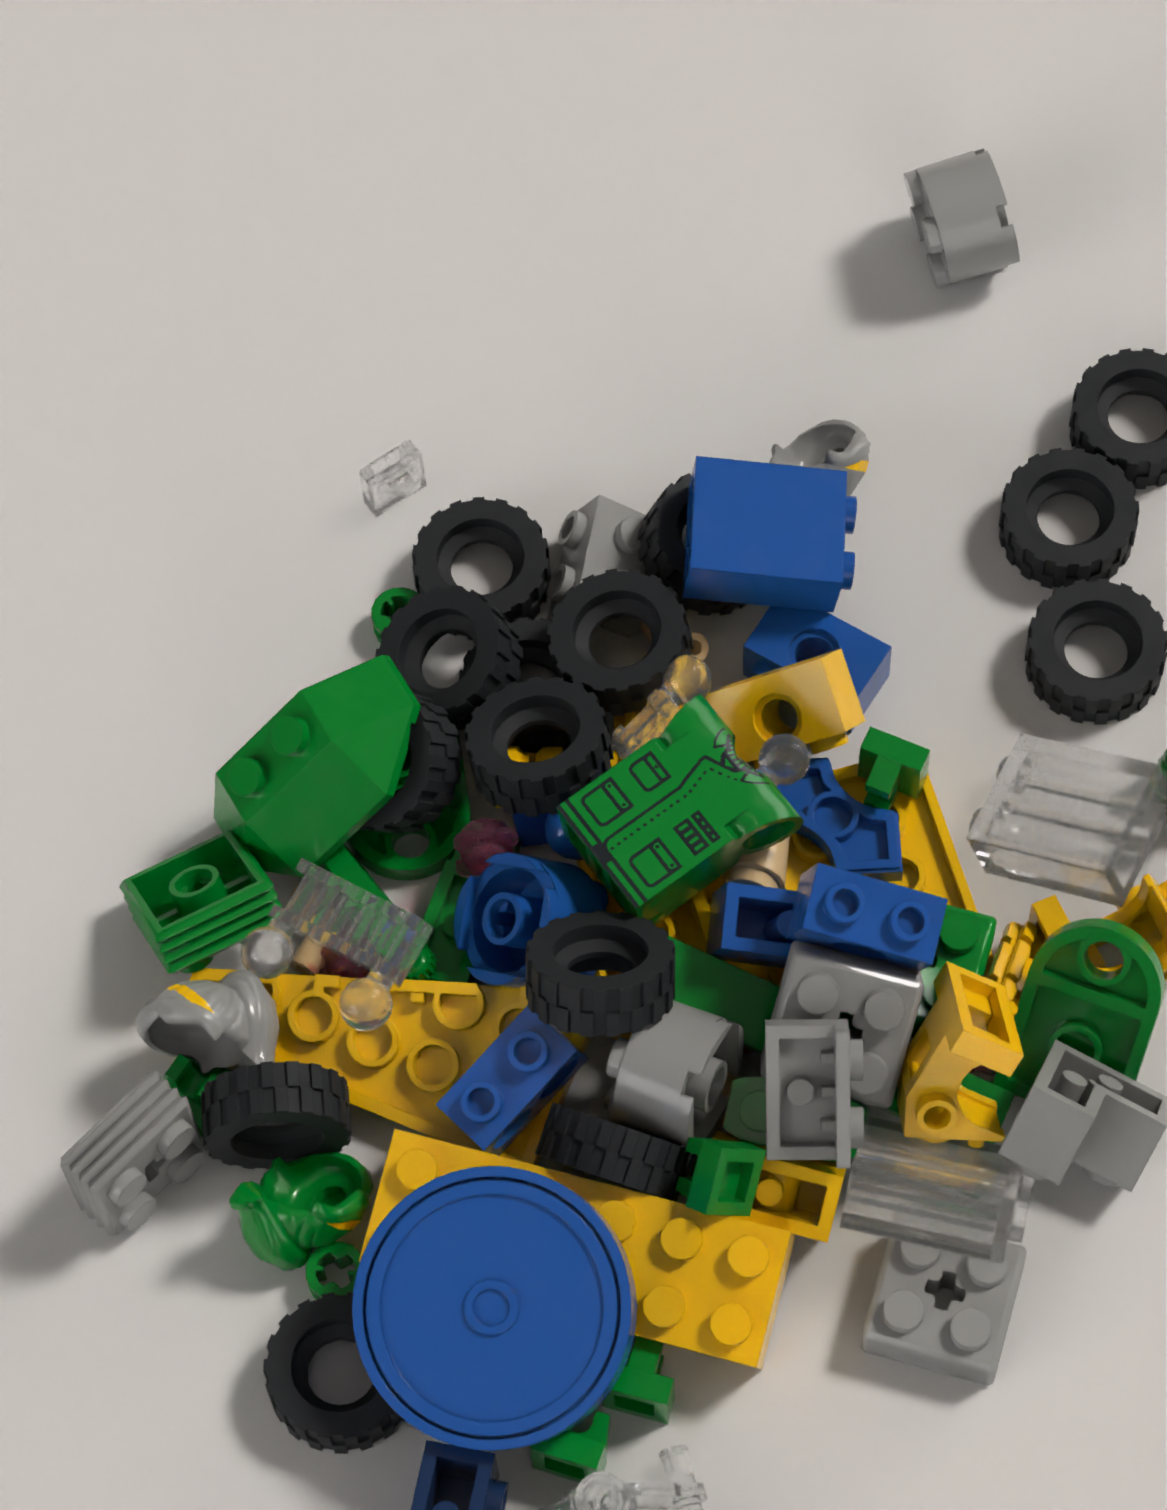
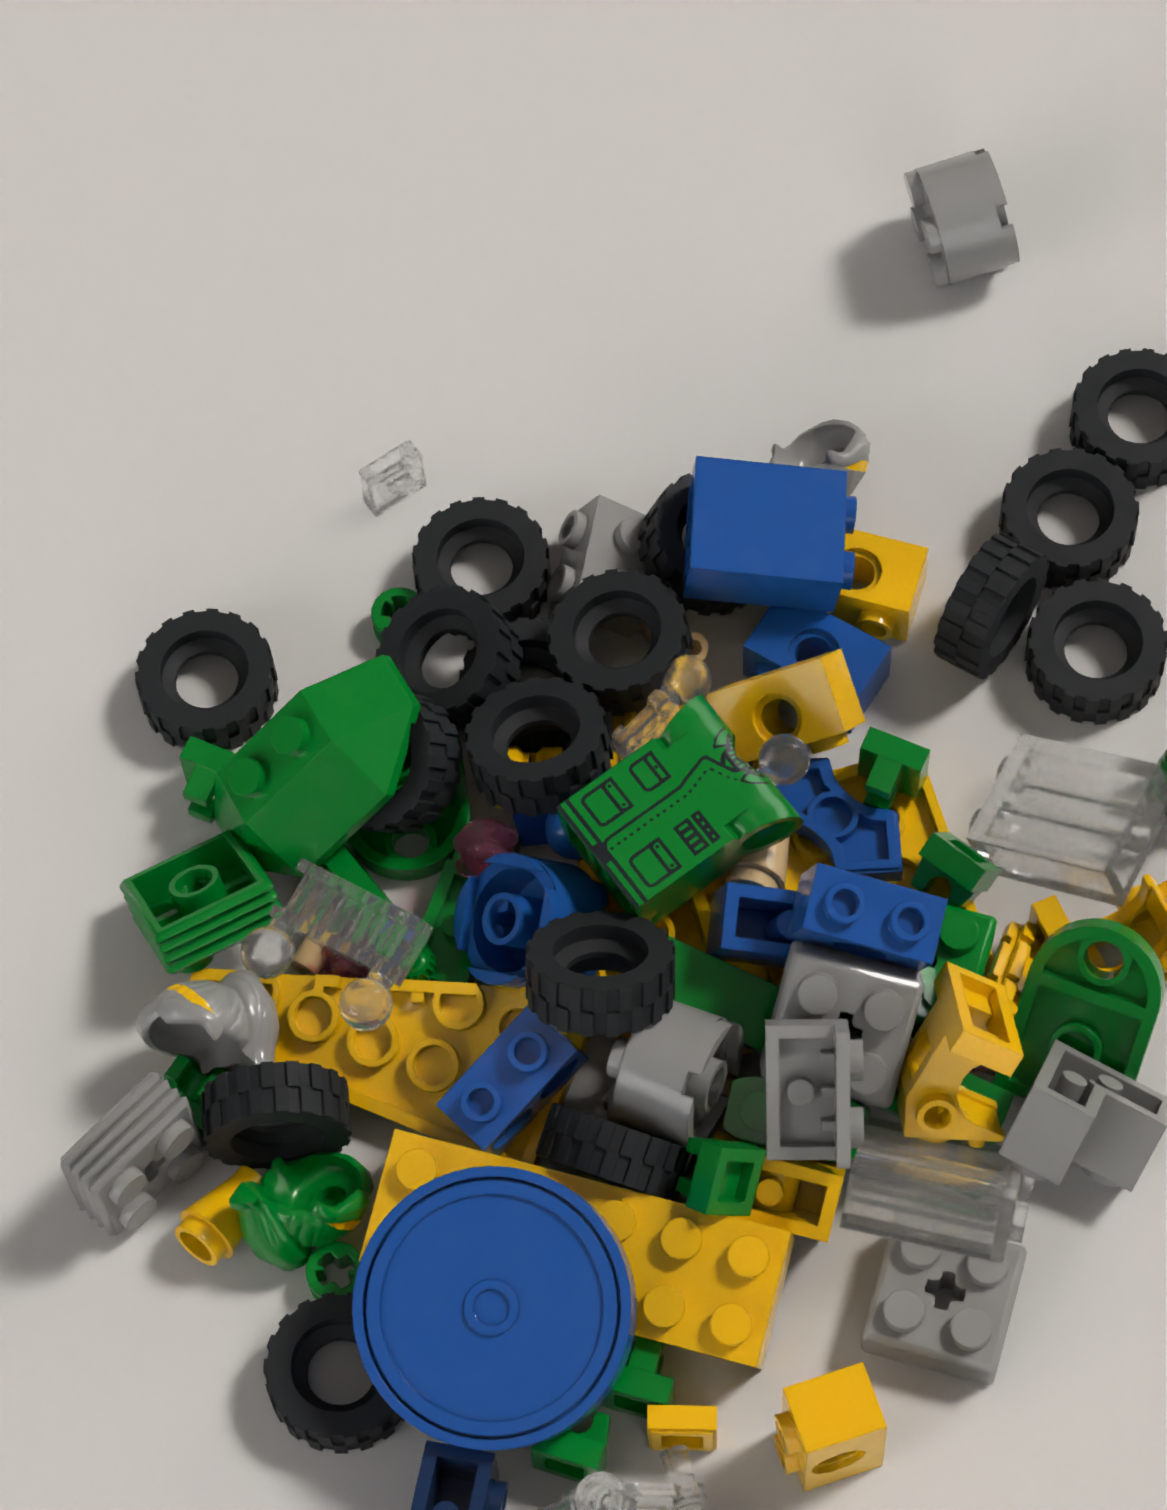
none -> black tyre [135,608,279,750]
none -> yellow cone [175,1166,262,1266]
none -> green tile [179,736,235,824]
none -> yellow tile [647,1405,717,1451]
none -> yellow brick [773,1362,887,1492]
none -> yellow brick [828,529,929,641]
none -> green tile [911,832,1002,909]
none -> black tyre [933,532,1049,680]

